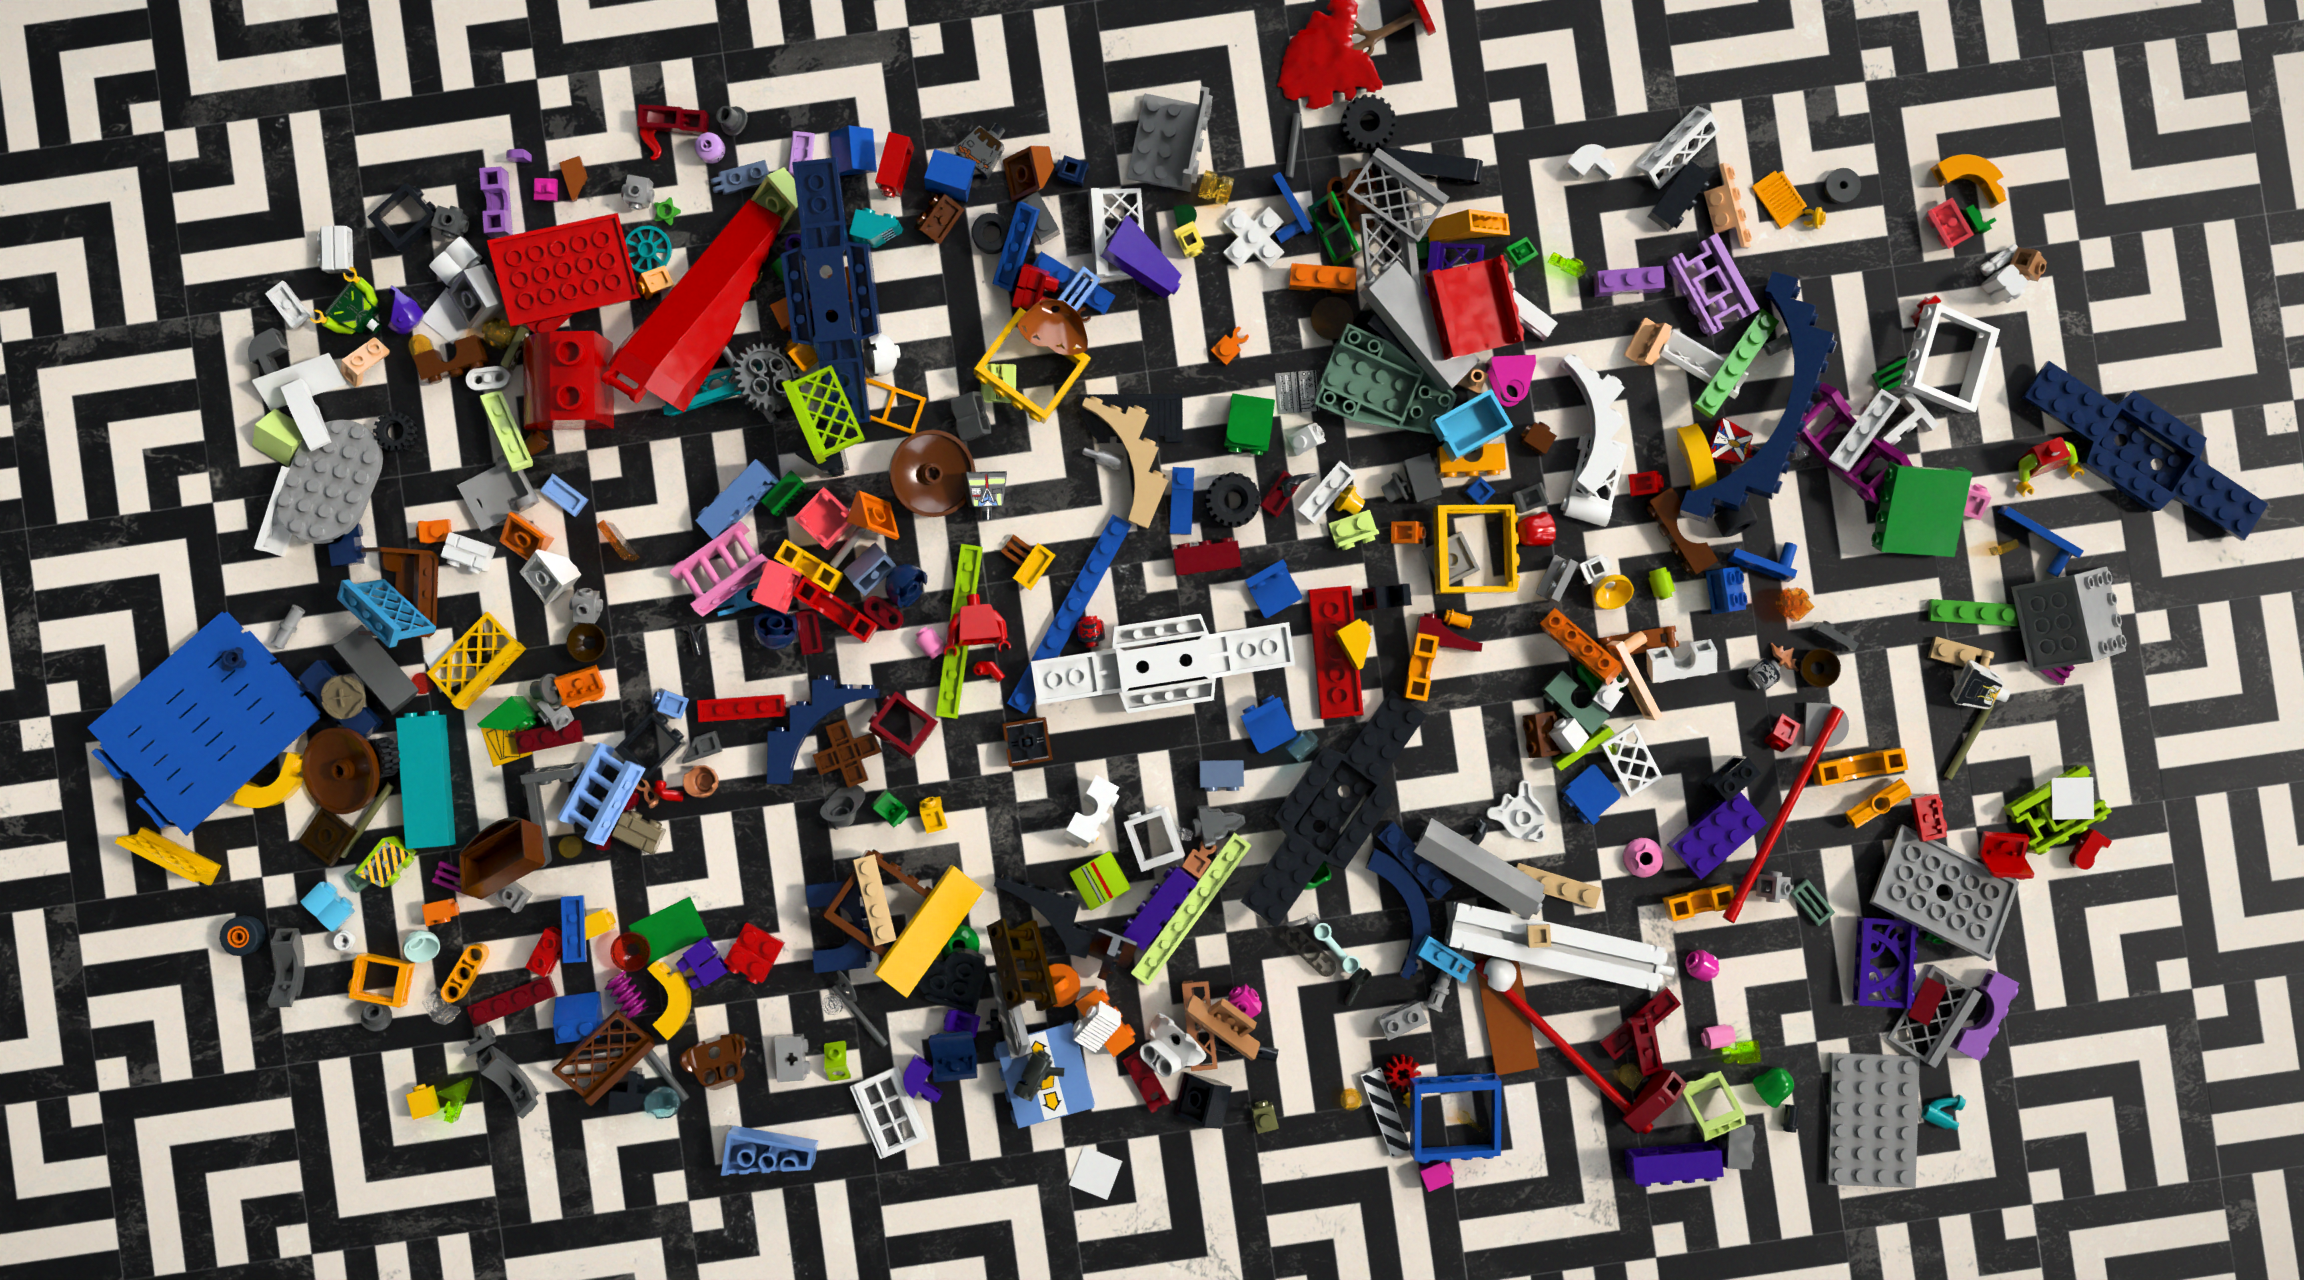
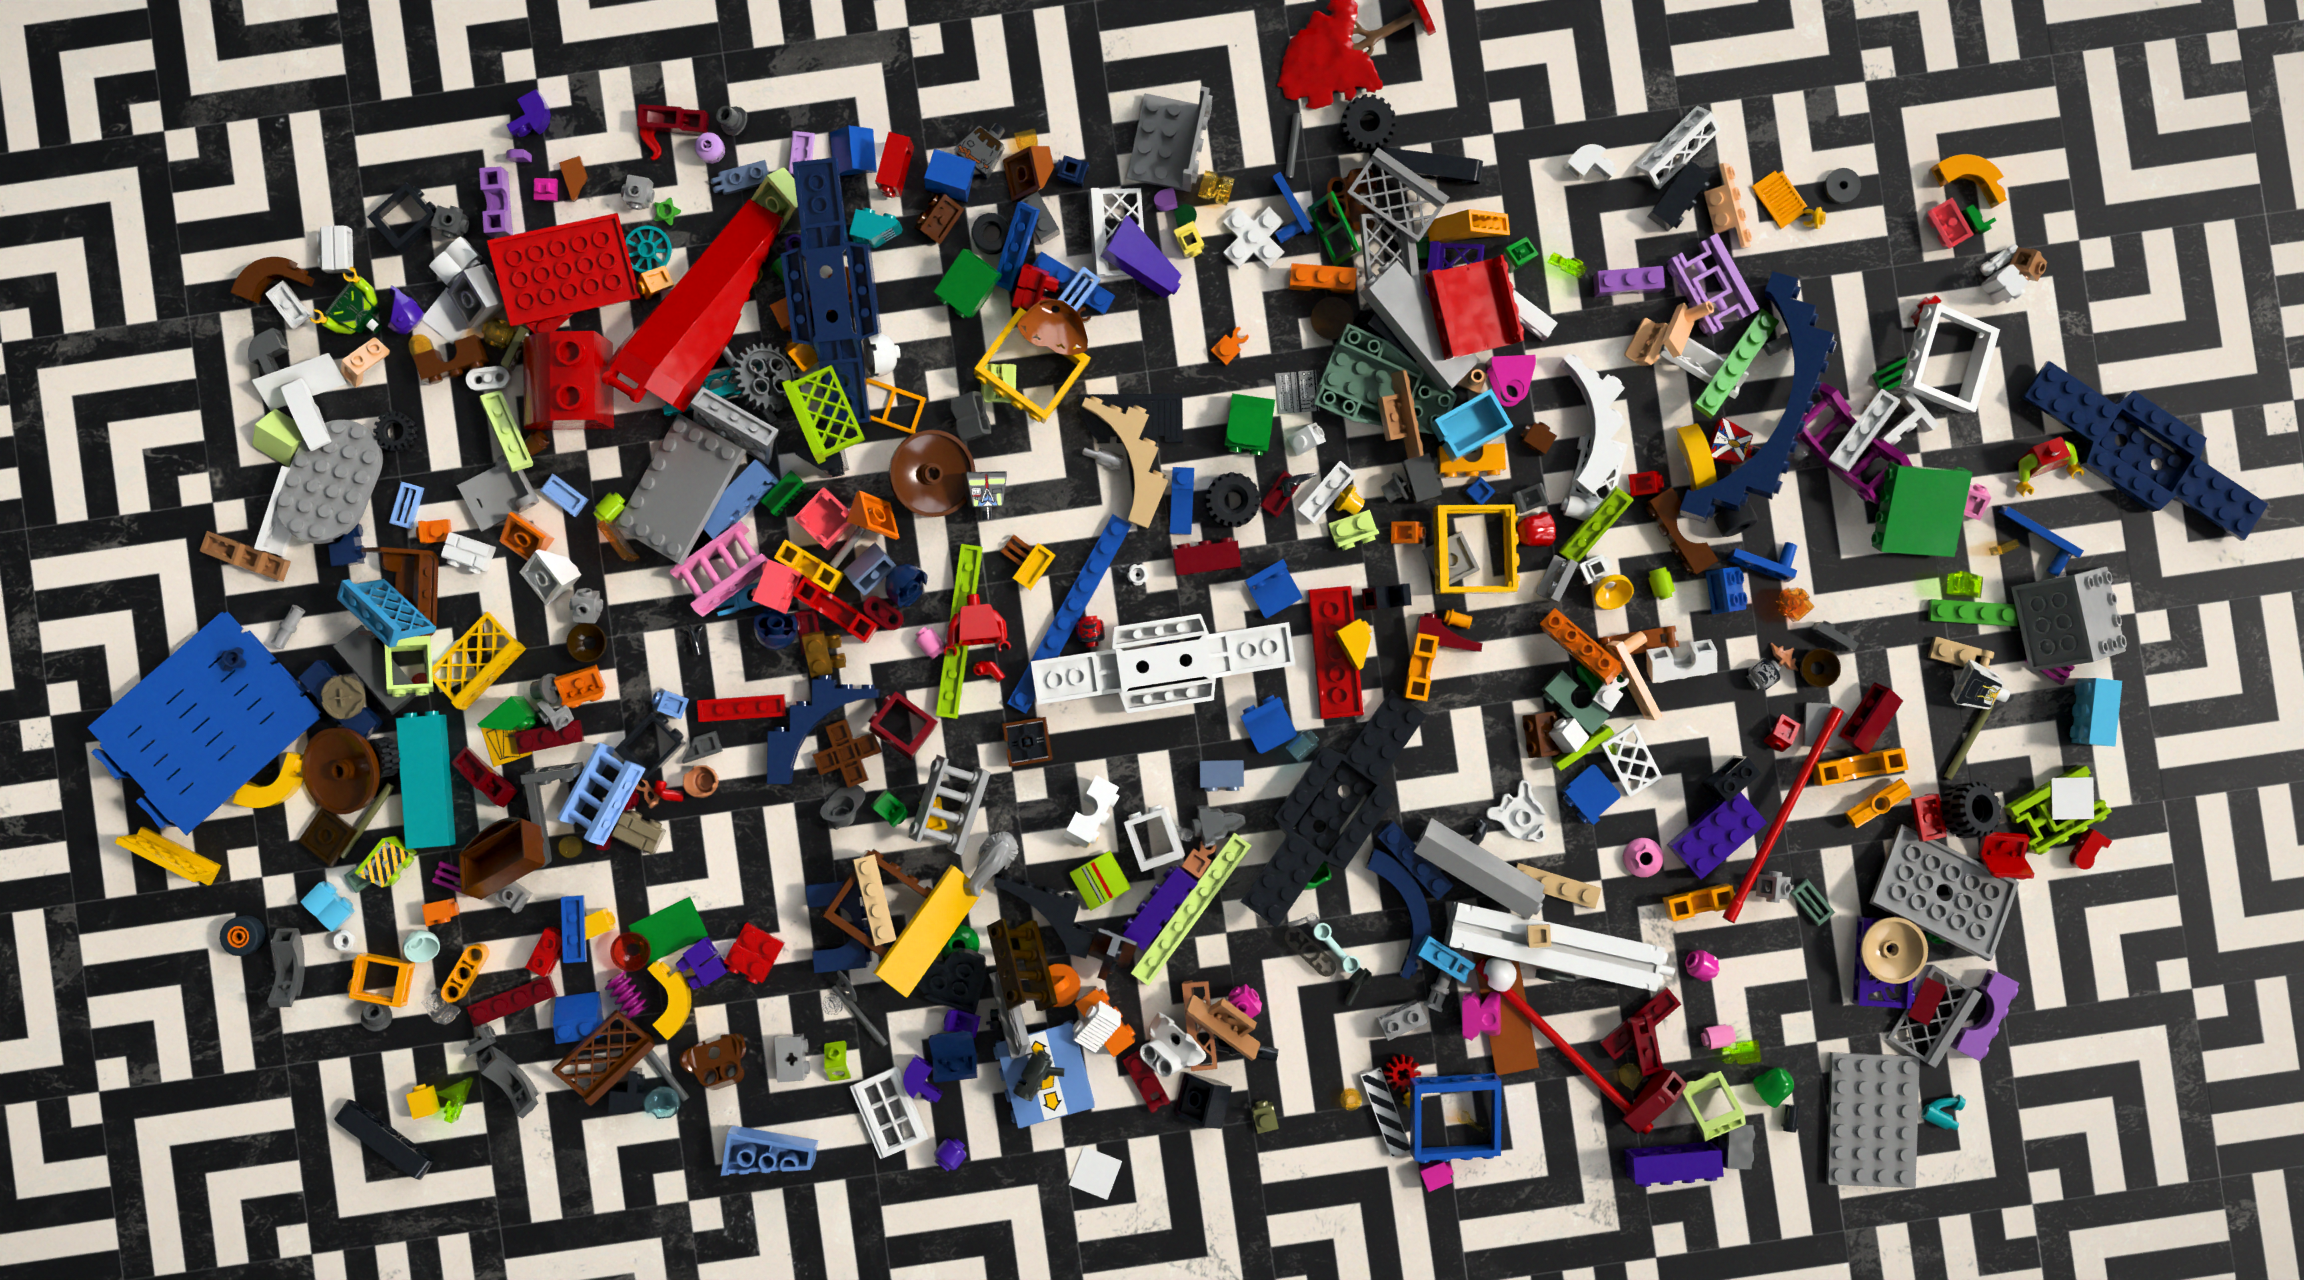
none -> medium nougat slope [200,531,291,582]
none -> reddish brown arch [230,257,315,304]
none -> black beam [334,1099,435,1180]
none -> yellowish green window [385,636,434,697]
none -> light blue tile [389,481,424,529]
none -> dark red slope [452,746,518,808]
none -> dark purple brick [507,89,551,138]
none -> lime brick [593,492,625,524]
none -> light grey plate [615,413,747,565]
none -> light grey fence [690,387,779,465]
none -> pearl gold plate [802,631,846,677]
none -> light grey fence [909,755,991,855]
none -> green brick [934,249,1002,318]
none -> dark purple head [934,1138,966,1172]
none -> light grey hair [964,831,1019,897]
none -> clear yellow tile [1014,128,1038,151]
none -> white plate [1127,564,1149,586]
none -> medium lavender tile [1154,187,1178,211]
none -> medium nougat bracket [1377,370,1424,459]
none -> dark pink piece [1462,991,1501,1041]
none -> pearl dark grey bar [1535,969,1576,984]
none -> lime tile [1559,486,1633,563]
none -> light nougat piece [1662,301,1714,358]
none -> dark red brick [1838,682,1903,755]
none -> tan dish [1861,917,1928,984]
none -> black tyre [1941,782,2001,839]
none -> clear neon green slope [1947,571,1983,598]
none -> medium azure piece [2070,678,2122,747]

